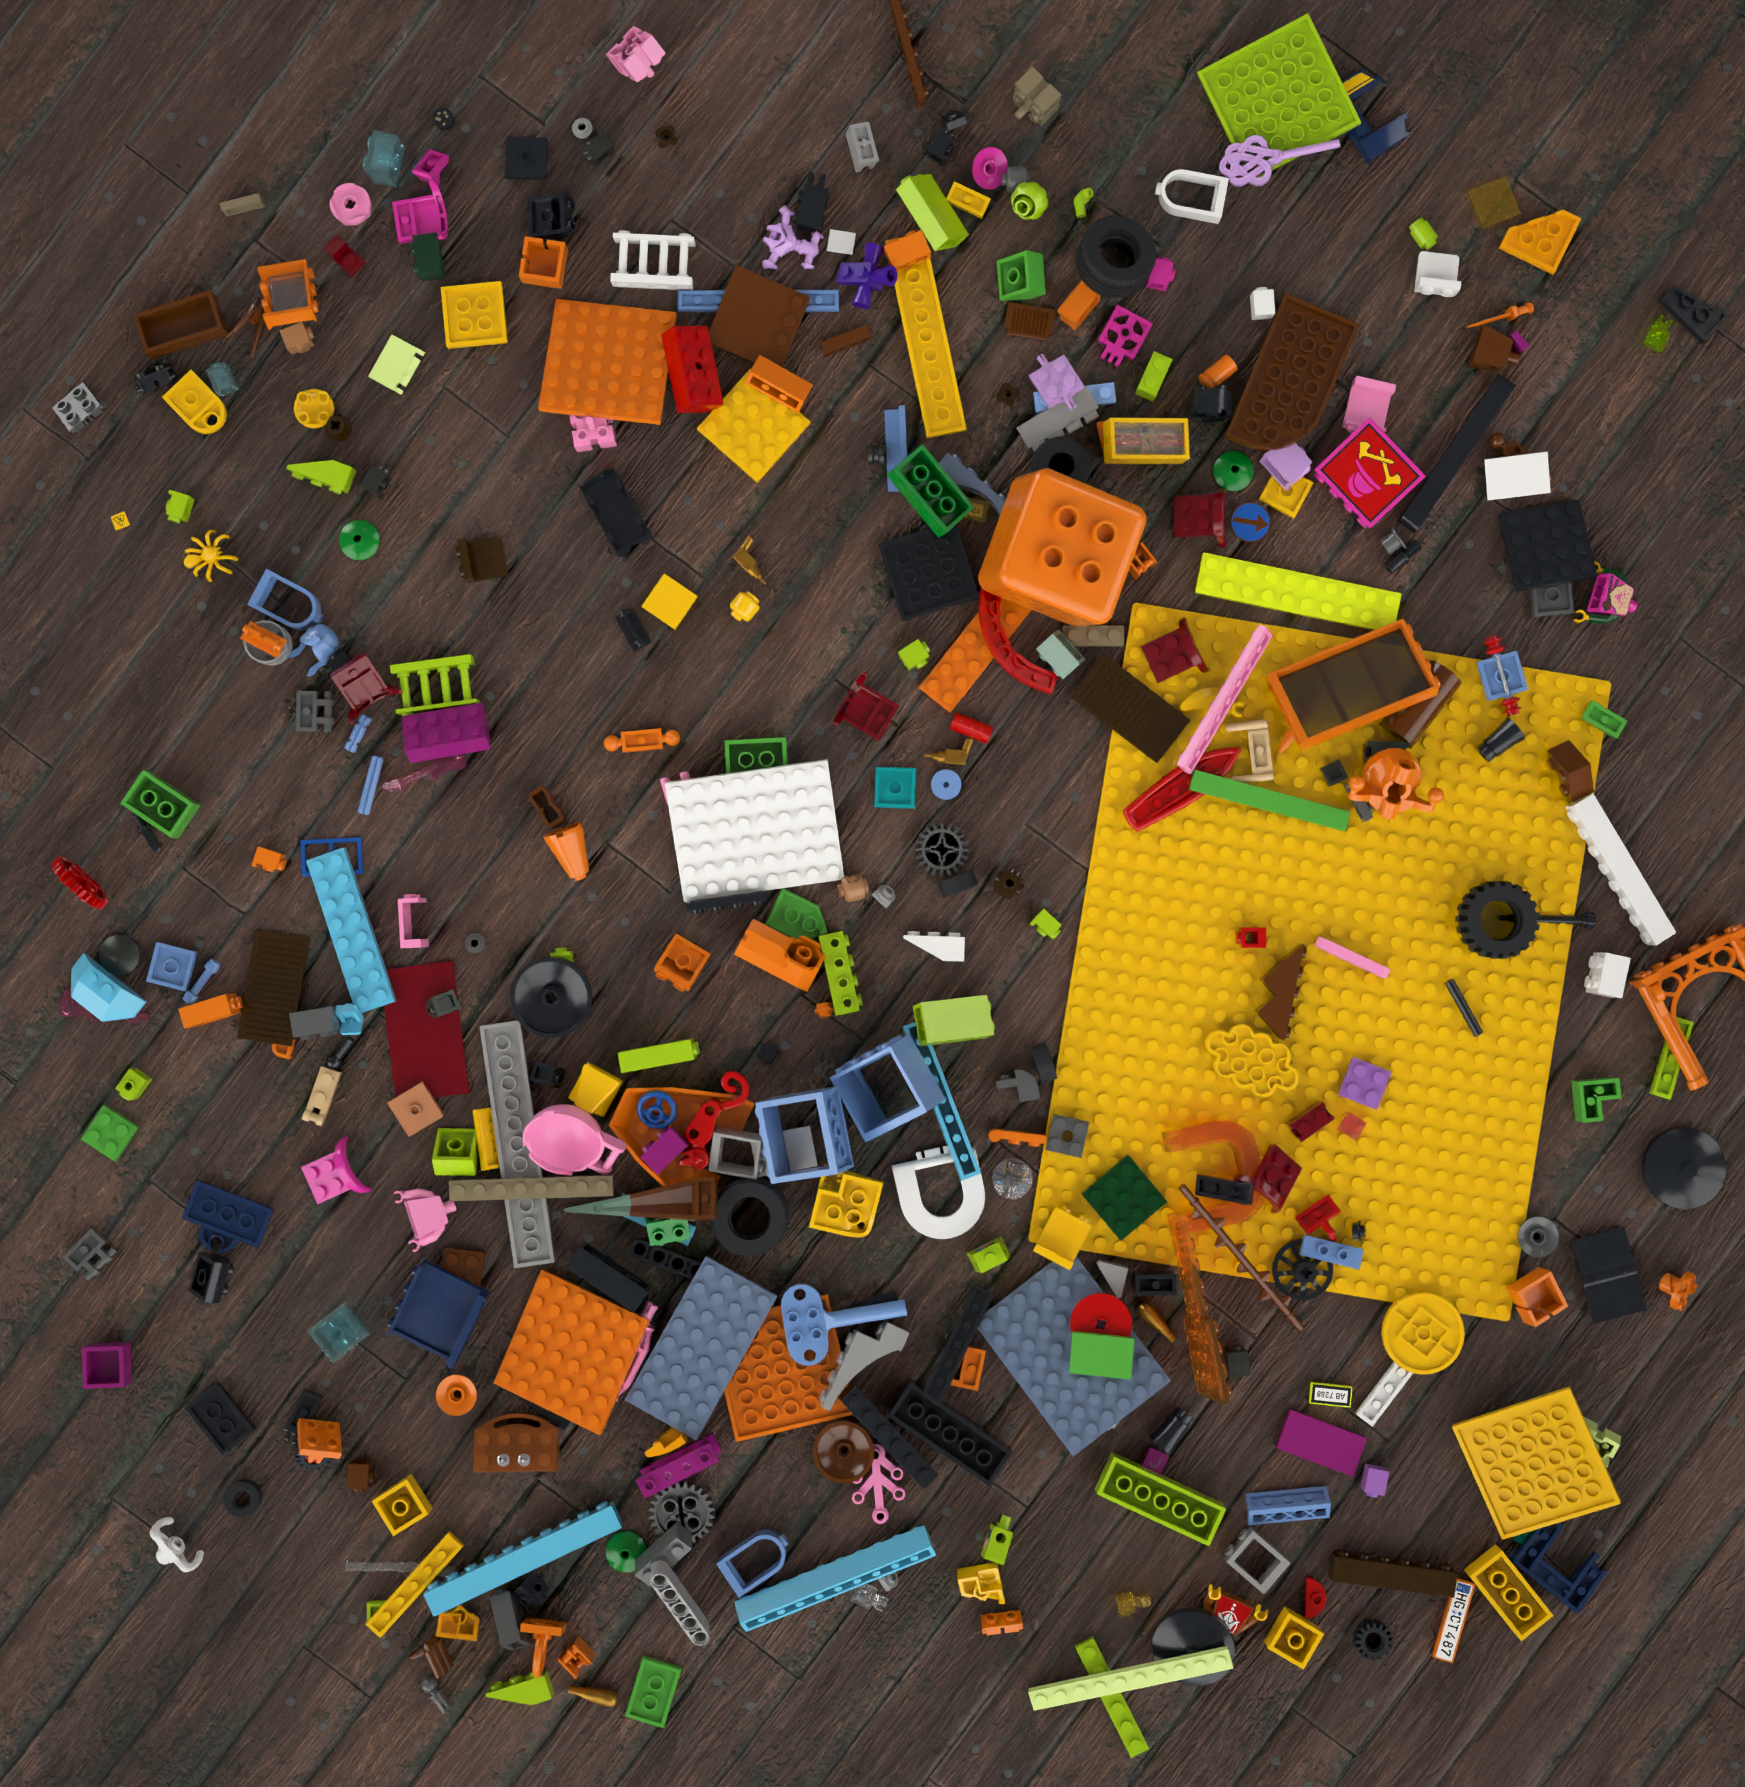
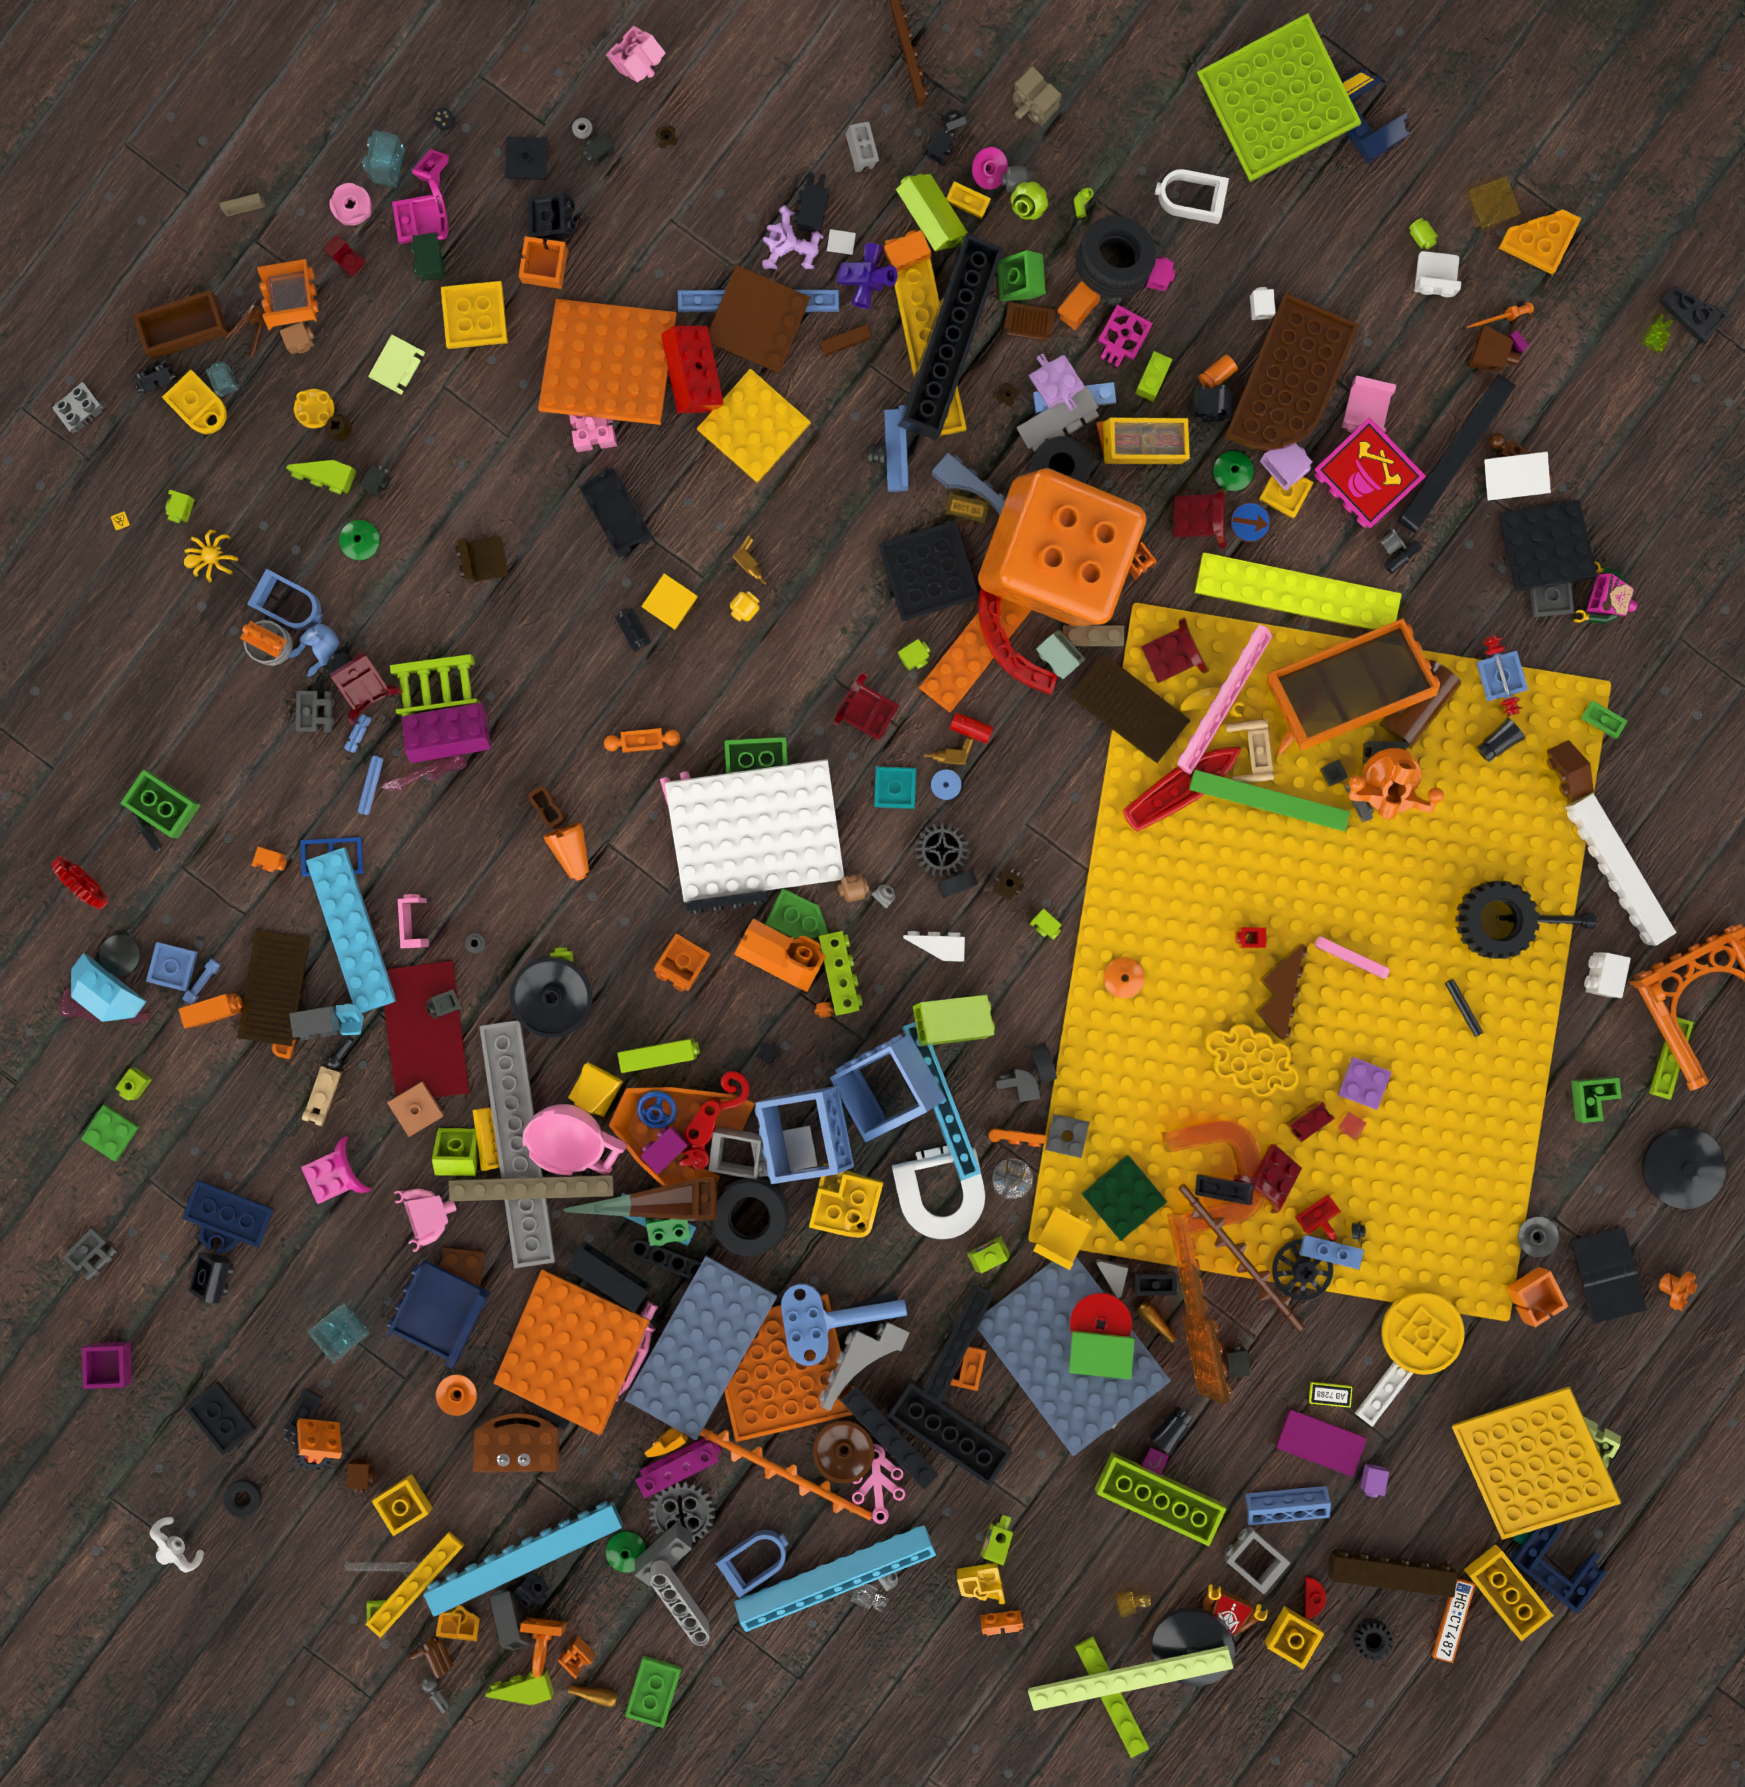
black bracket [530,1061,565,1088] -> none
white fence [611,230,696,290] -> none
orange brick [745,355,813,413] -> none
green brick [886,444,975,538] -> none
lavender piece [1219,135,1340,187] -> none
none -> orange plant [700,1428,872,1521]
none -> black brick [898,233,1004,441]
none -> orange dish [1104,958,1144,998]

